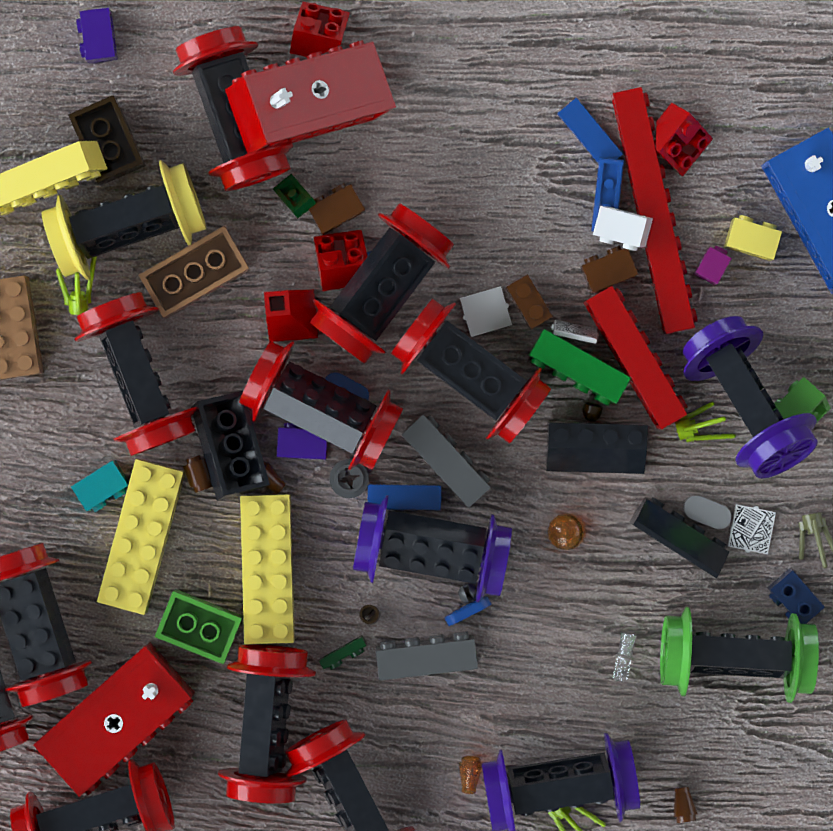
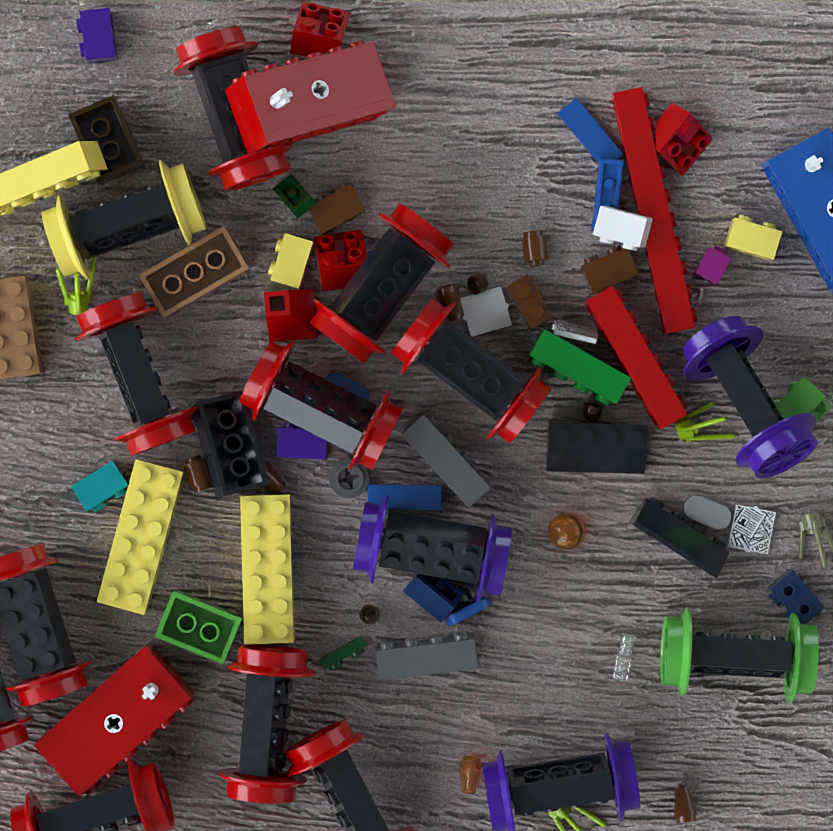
none -> light yellow brick [268,233,314,290]
none -> dark blue brick [403,573,465,622]
none -> reddish brown cone [436,283,463,321]
none -> dark brown hinge [467,274,489,295]
none -> reddish brown brick [521,230,549,267]

